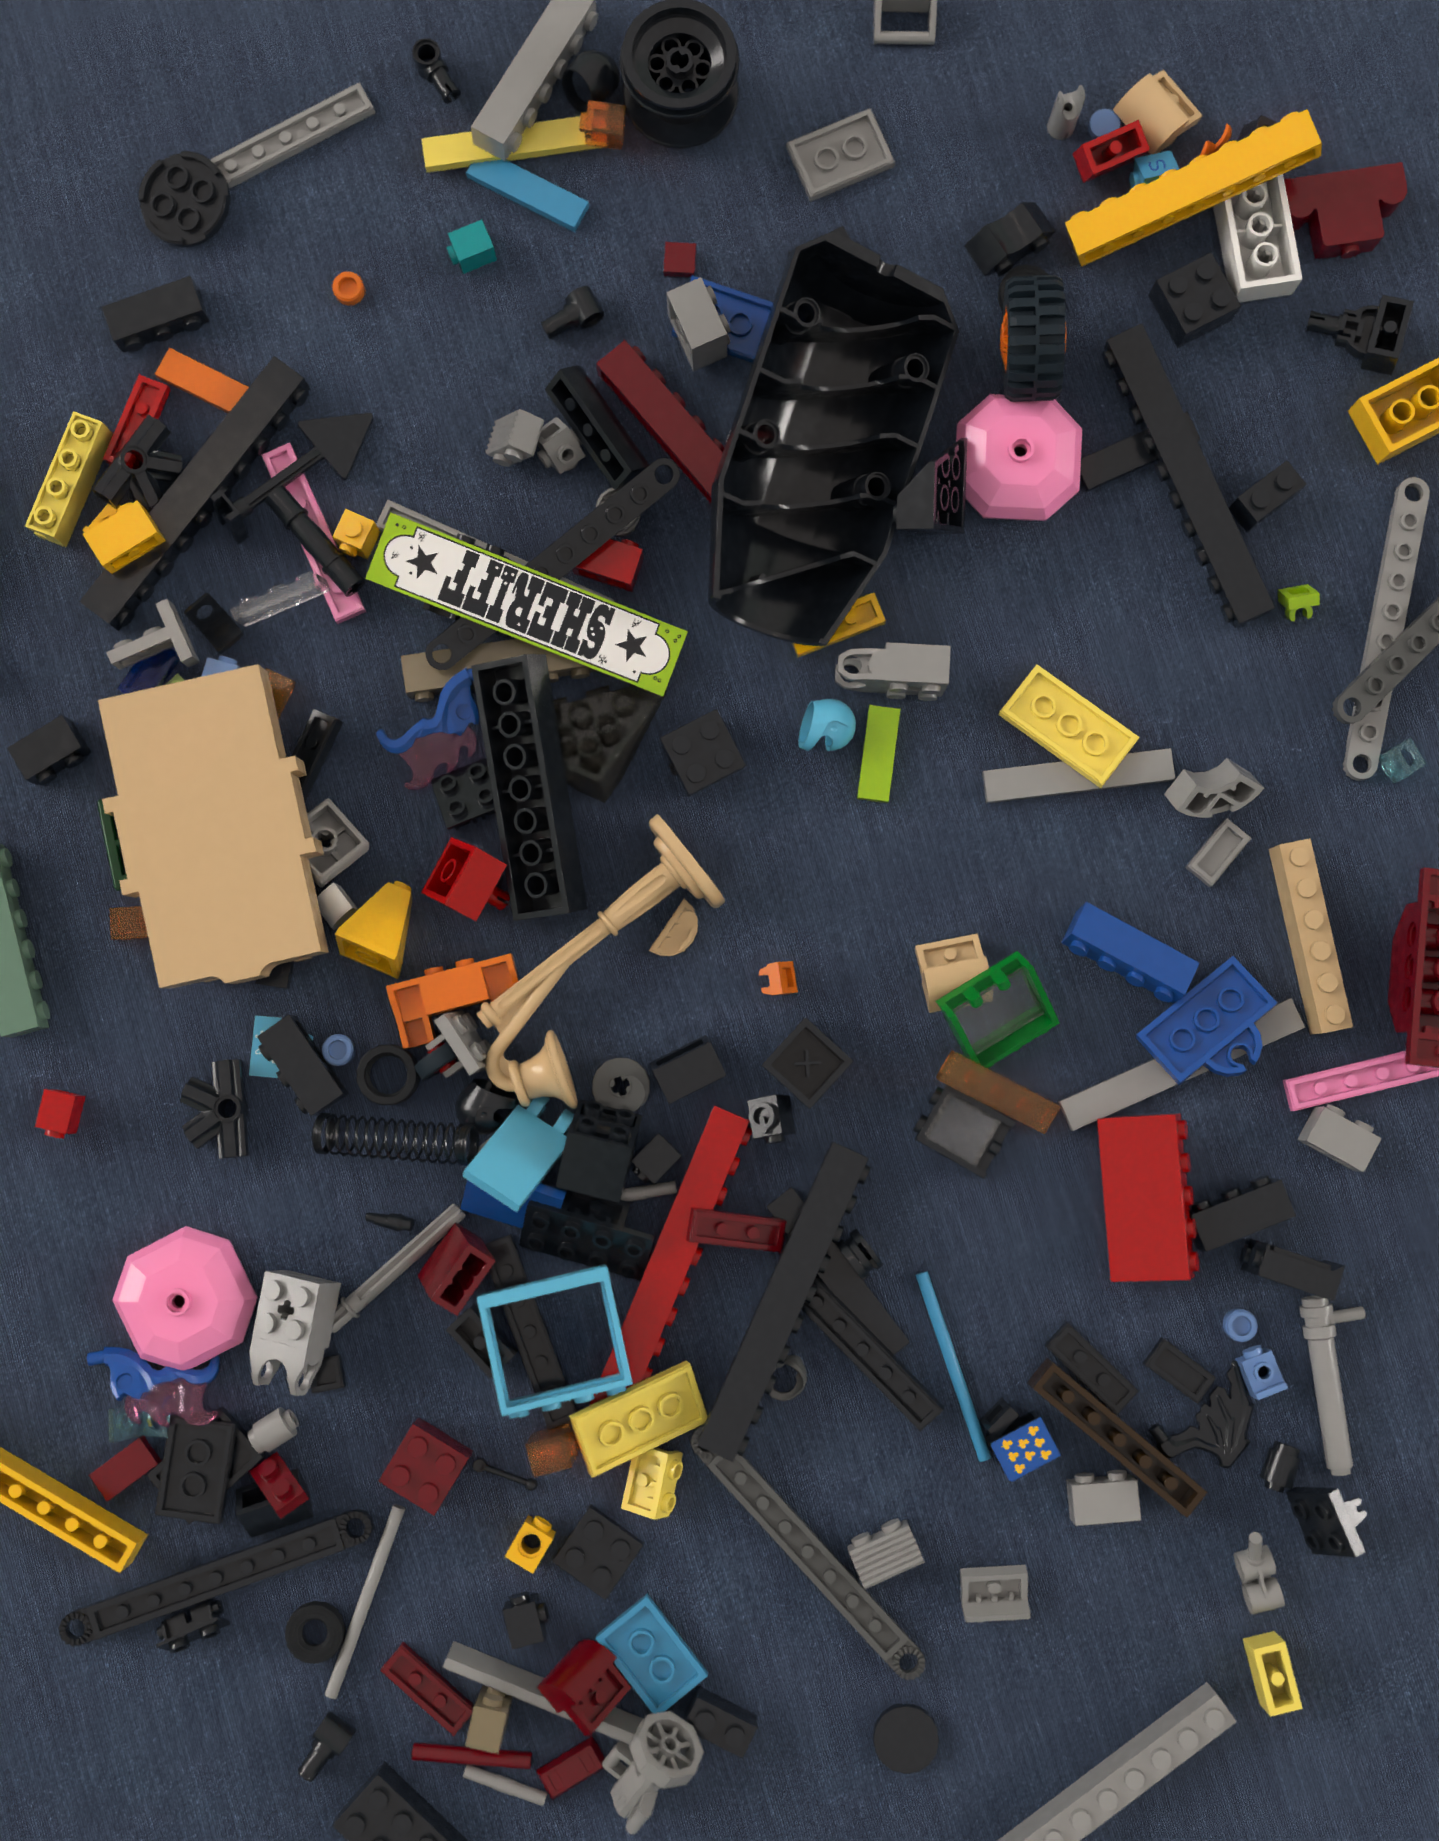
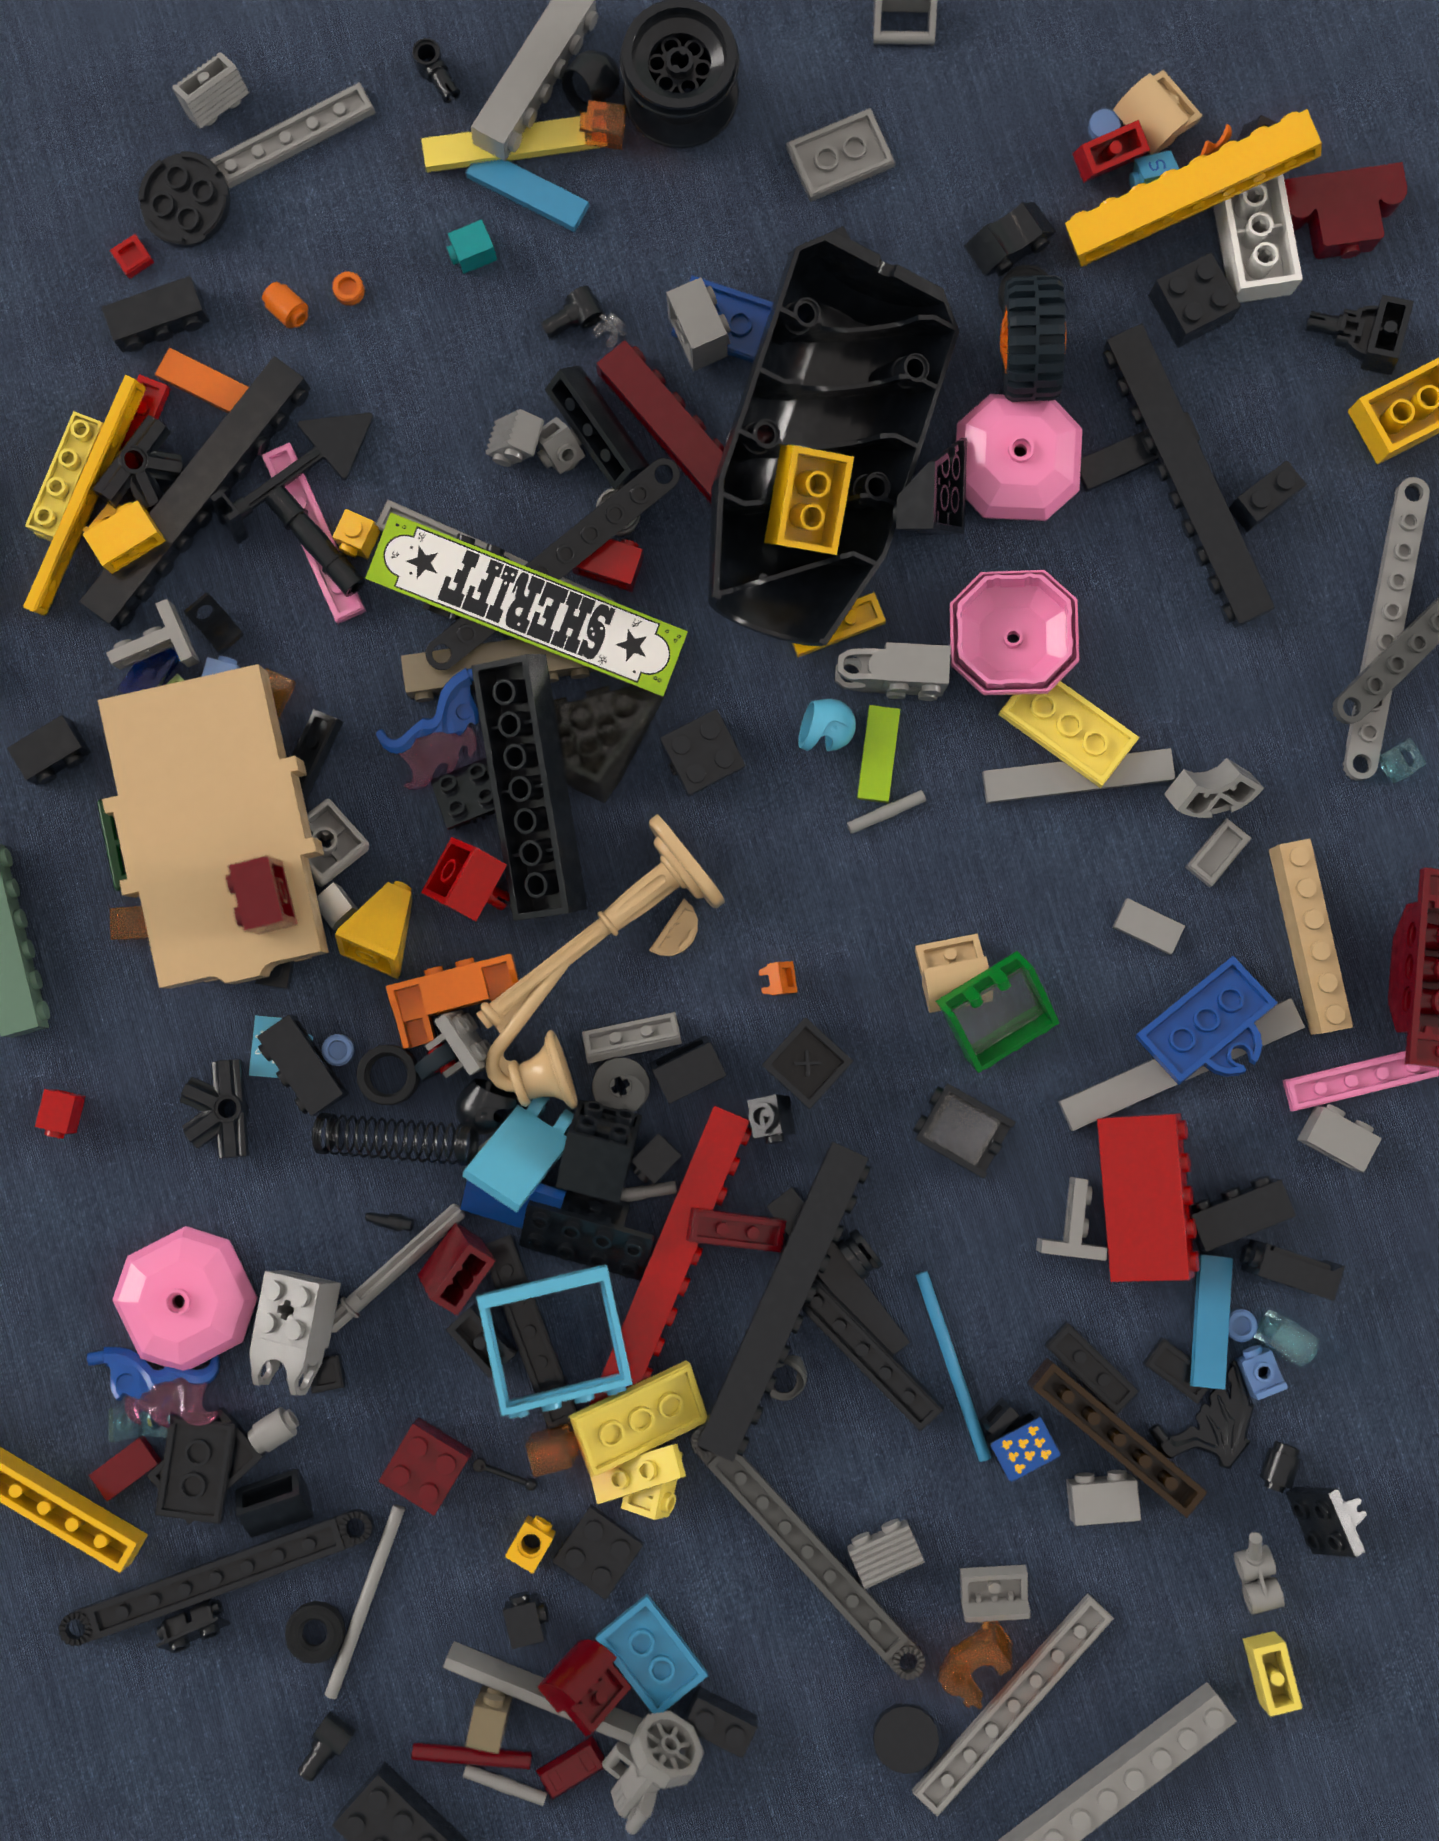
clear plate [230,572,330,626] -> none
dark red plate [249,1452,309,1519] -> none
dark red tile [380,1642,474,1736] -> none
dark red tile [664,242,696,277] -> none
clear orange tile [936,1050,1061,1134] -> none
light grey piece [1047,85,1085,140] -> none
blue brick [1061,902,1199,1004] -> none
lime tile [1278,584,1320,622] -> none
light grey cylinder [1299,1295,1366,1476] -> none
none -> yellow tile [23,375,146,616]
none -> red tile [110,234,155,279]
none -> light grey brick [172,53,249,129]
none -> dark red brick [226,855,298,934]
none -> orange brick [262,282,308,329]
none -> light grey tile [582,1012,682,1064]
none -> light yellow plate [590,1444,686,1504]
none -> clear plate [593,312,627,348]
none -> yellow brick [764,445,854,555]
none -> light grey piece [847,790,926,834]
none -> light grey tile [912,1593,1114,1817]
none -> clear orange tile [938,1621,1012,1709]
none -> bright pink rock [950,570,1079,696]
none -> light grey bracket [1036,1177,1107,1261]
none -> light grey tile [1112,898,1185,955]
none -> dark azure tile [1190,1254,1233,1390]
none -> clear light blue brick [1253,1310,1320,1367]

